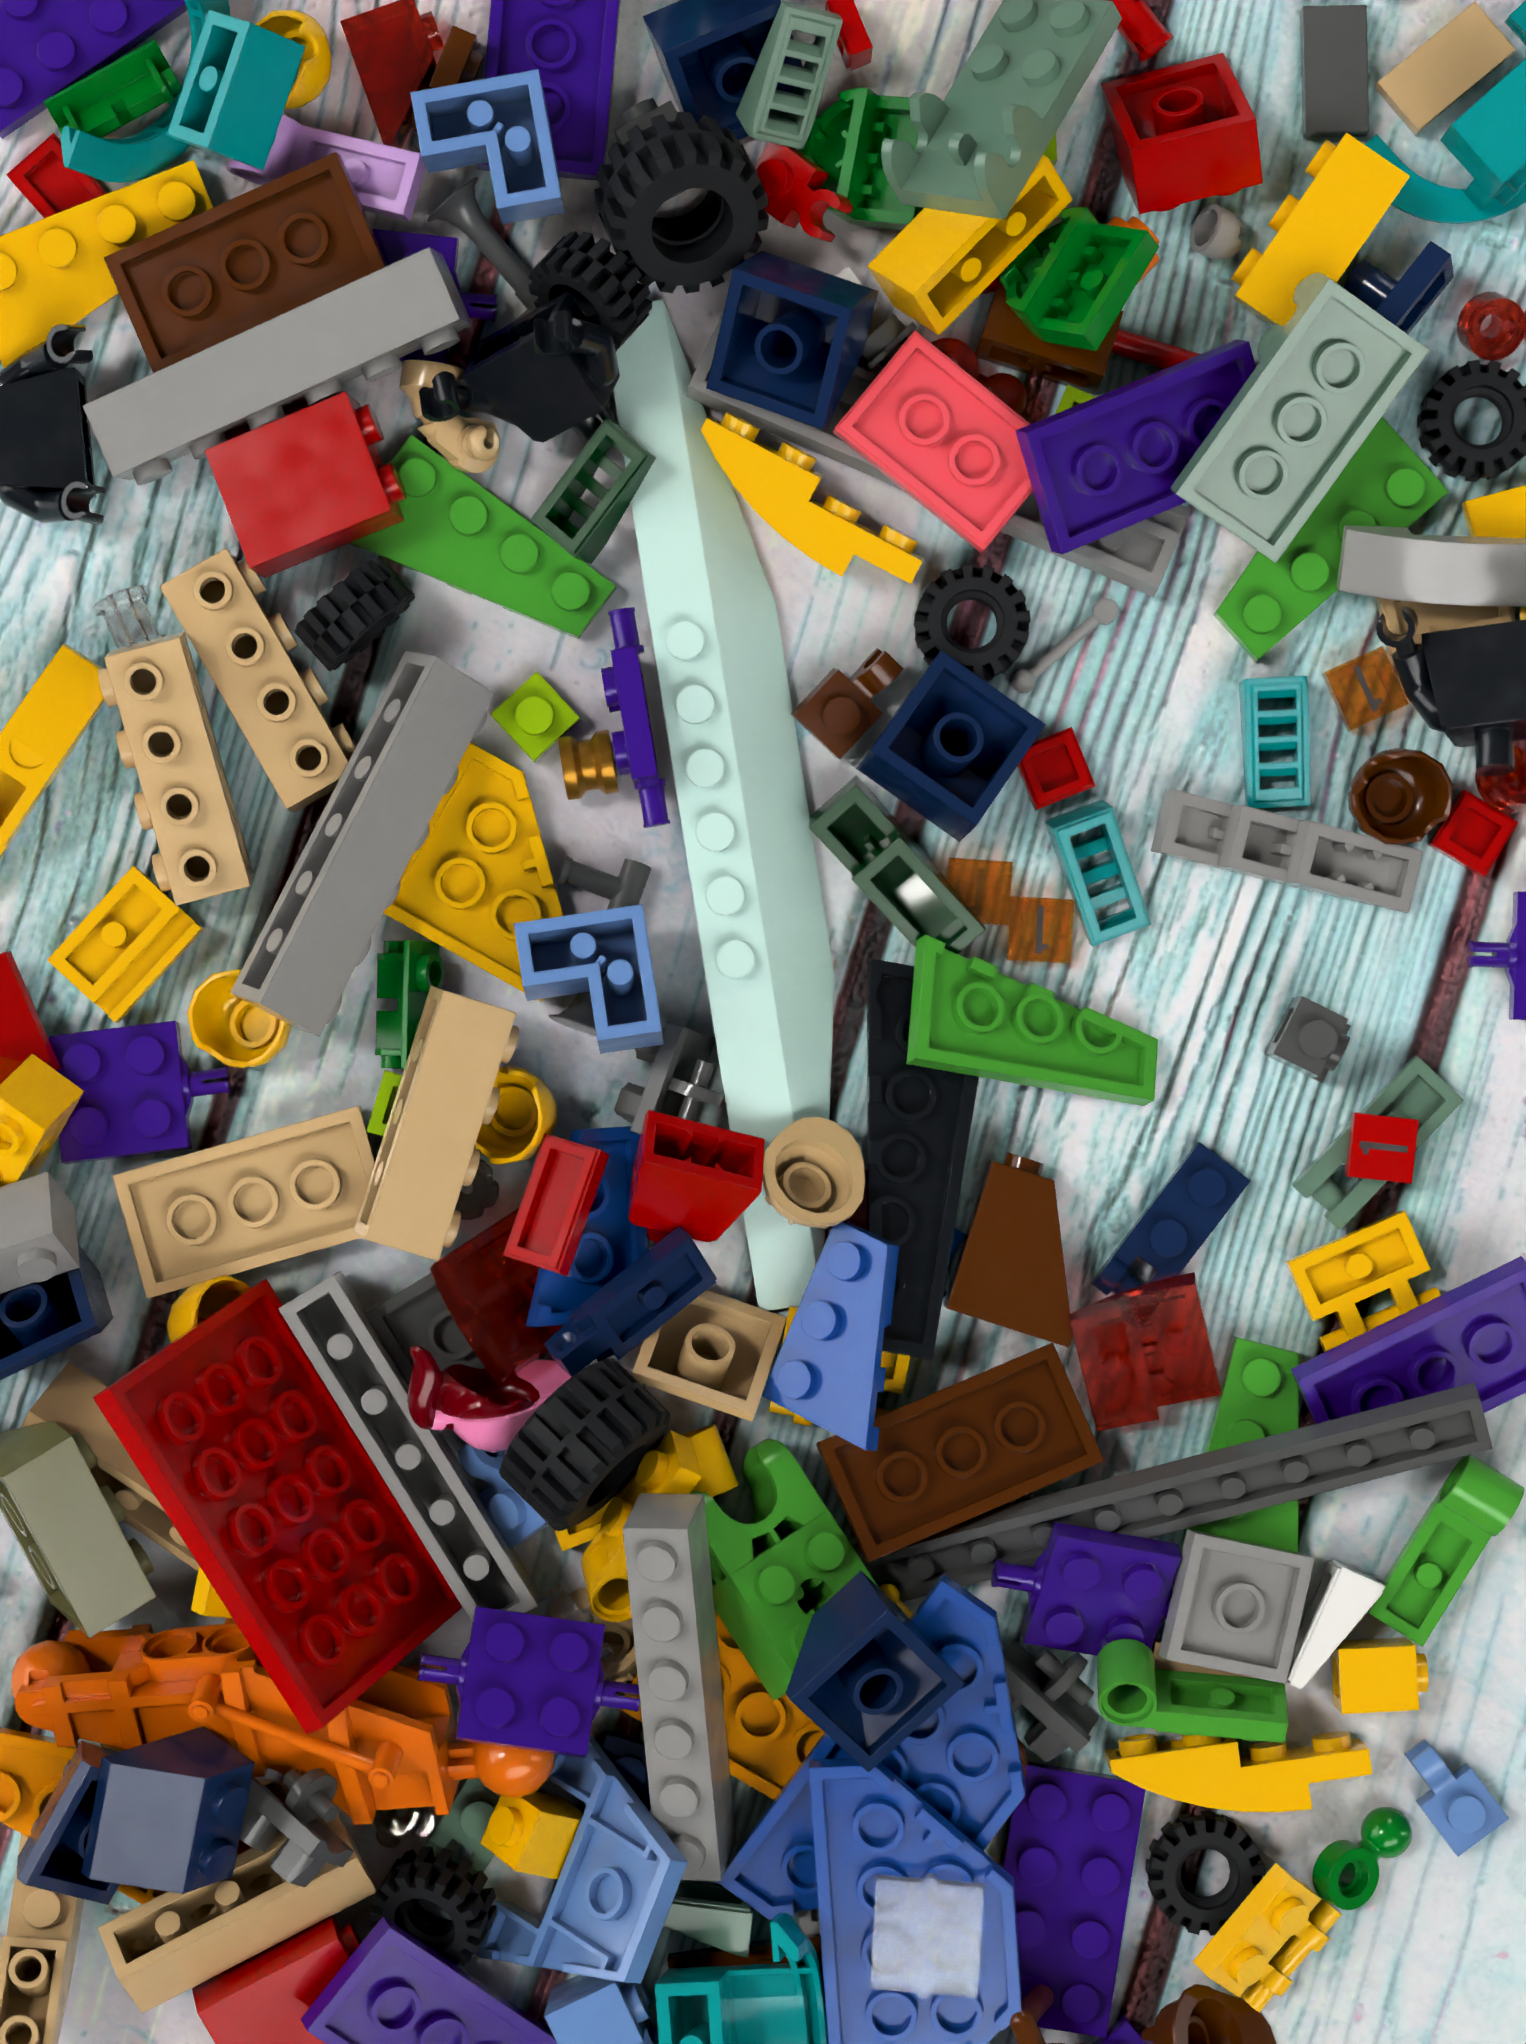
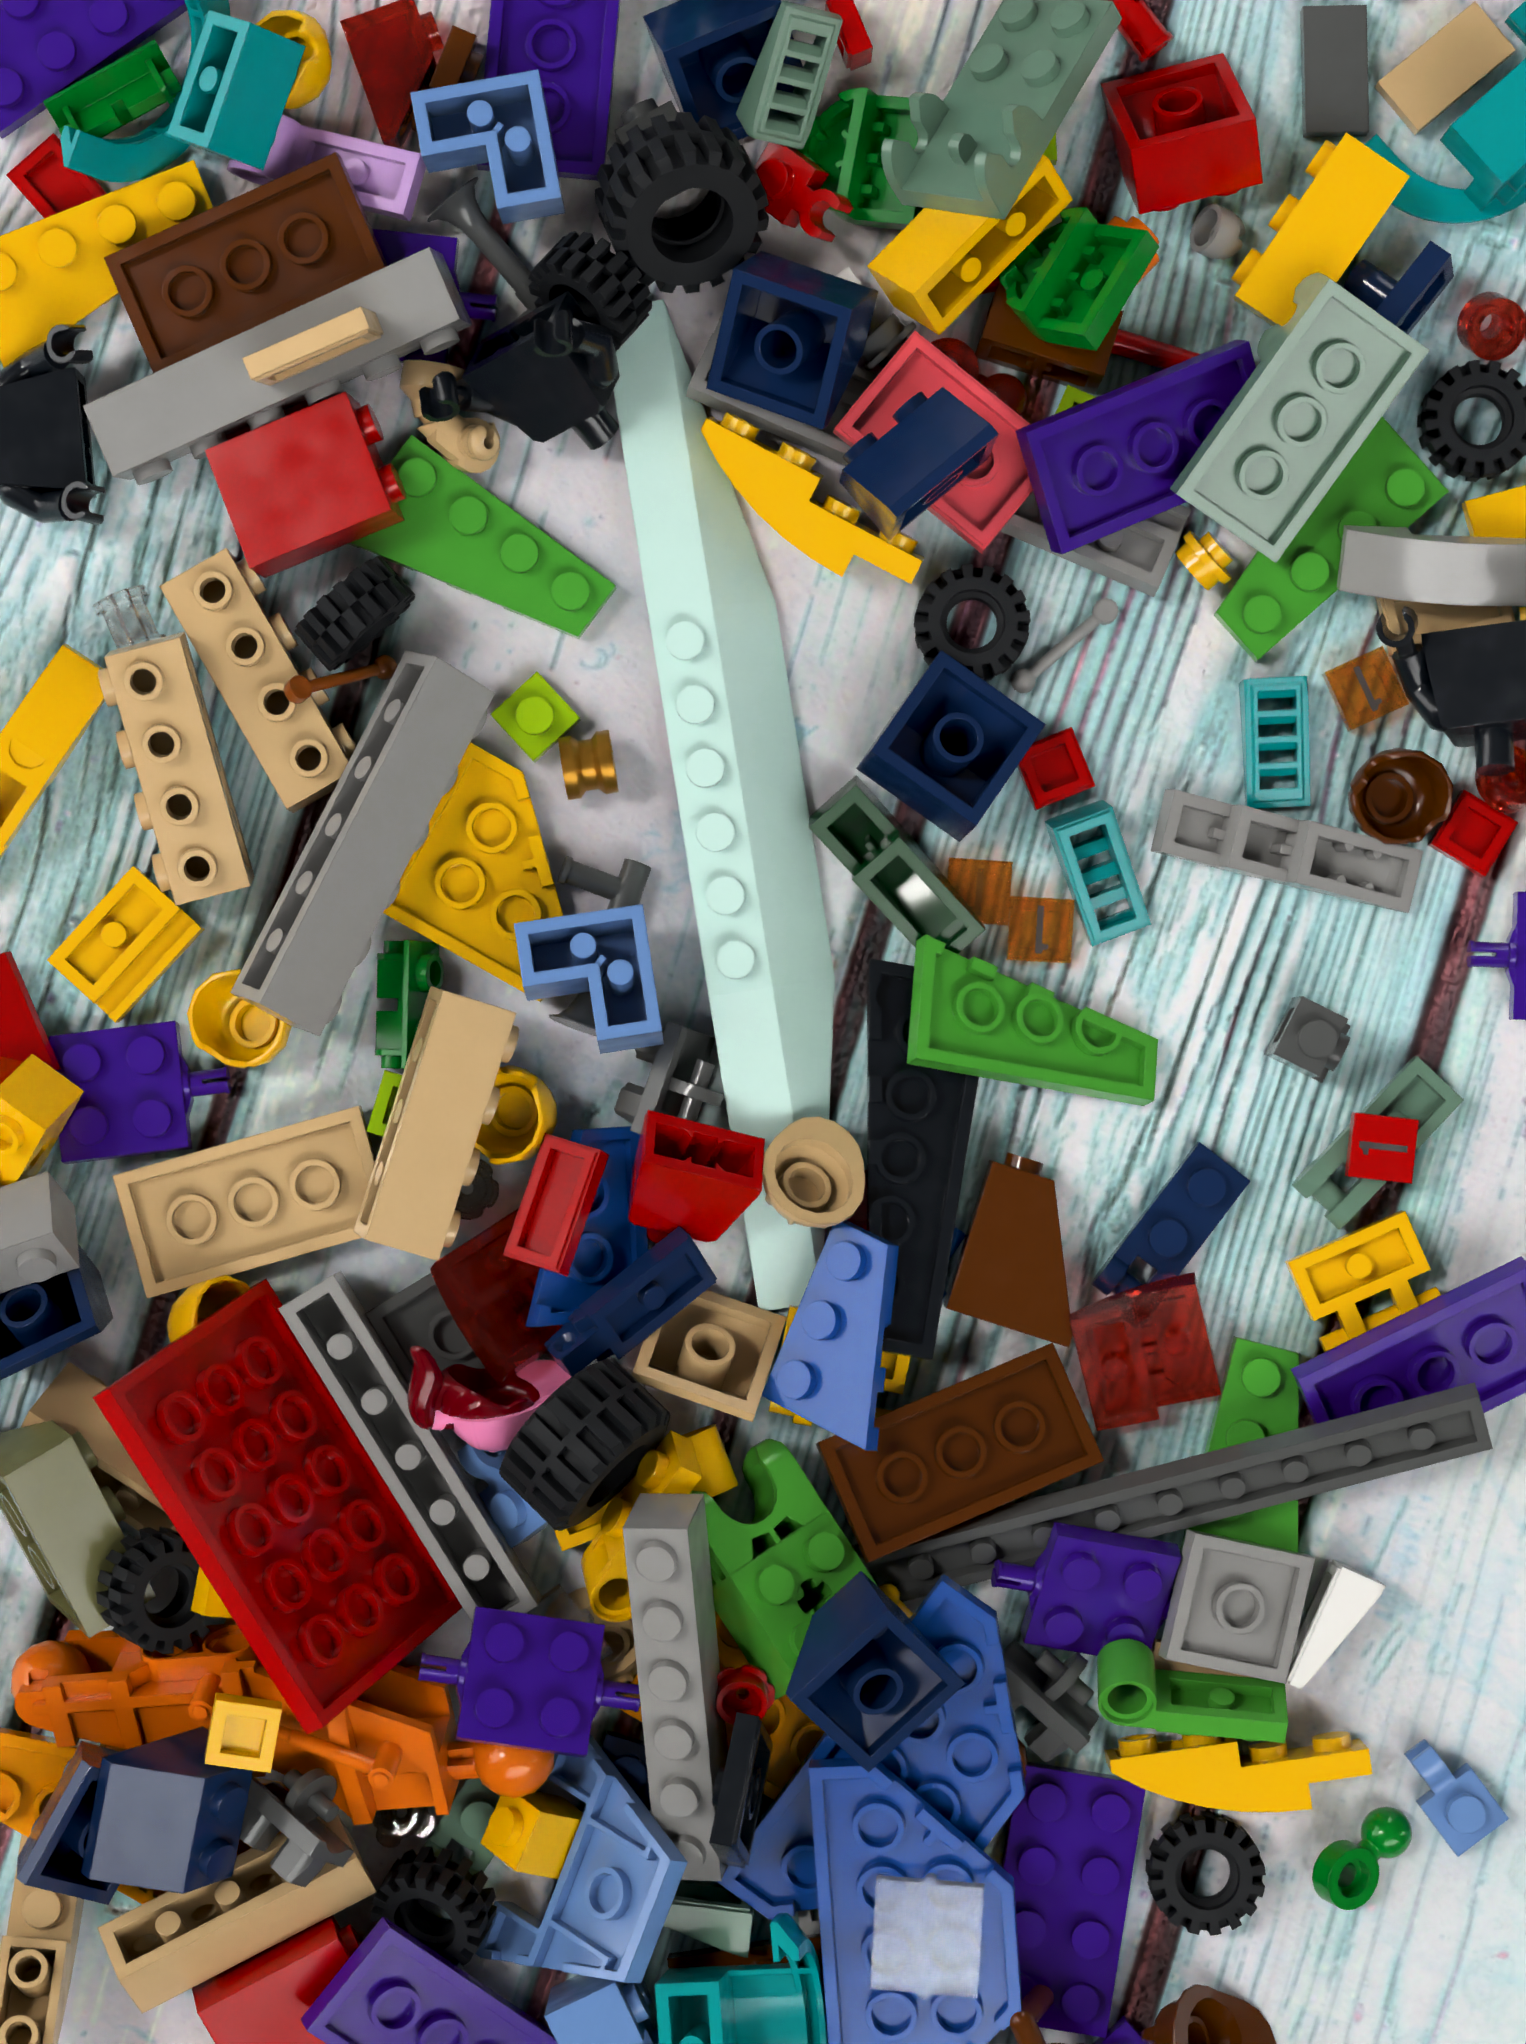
dark green slope [530,417,656,564] -> none
dark purple plate [601,607,670,828] -> none
reddish brown plate [791,648,904,759] -> none
yellow plate [1193,1863,1342,2013] -> none
yellow brick [1331,1637,1429,1714] -> none
bright green plate [1368,1454,1525,1647] -> none
none -> black tyre [96,1527,219,1654]
none -> yellow plate [204,1692,282,1773]
none -> tan tile [242,307,384,386]
none -> dark orange hinge [284,655,397,704]
none -> black plate [709,1712,773,1868]
none -> red plate [716,1664,775,1725]
none -> dark blue slope [839,387,998,540]
none -> yellow plate [1175,530,1233,591]

